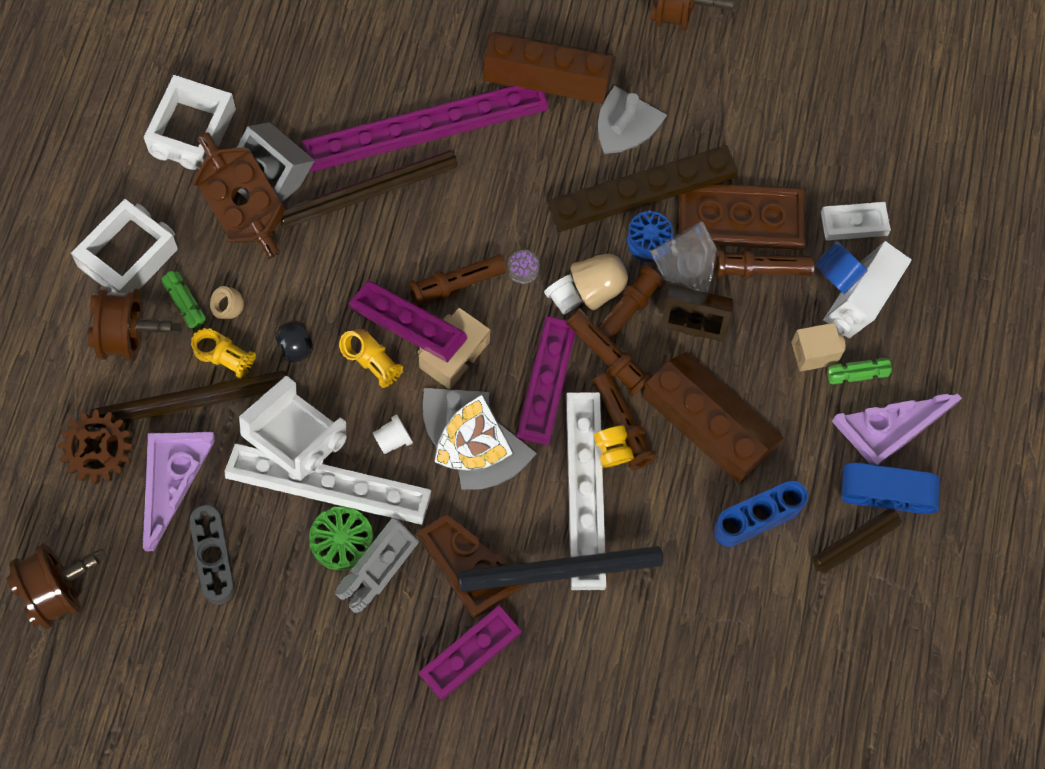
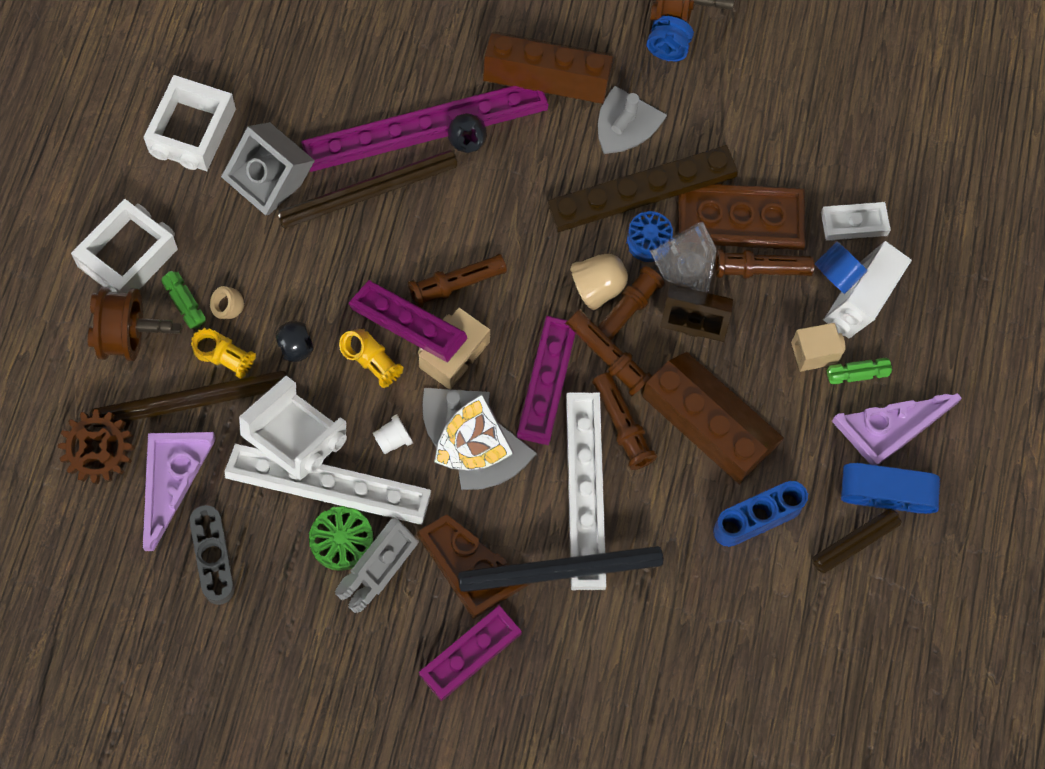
reddish brown wheel [6,544,108,629] -> none
reddish brown plate [192,132,285,259] -> none
clear tile [507,250,539,284] -> none
white piece [544,275,583,315] -> none
yellow wheel [593,426,634,468] -> none
none -> black piece [448,113,487,153]
none -> blue wheel [646,16,694,62]

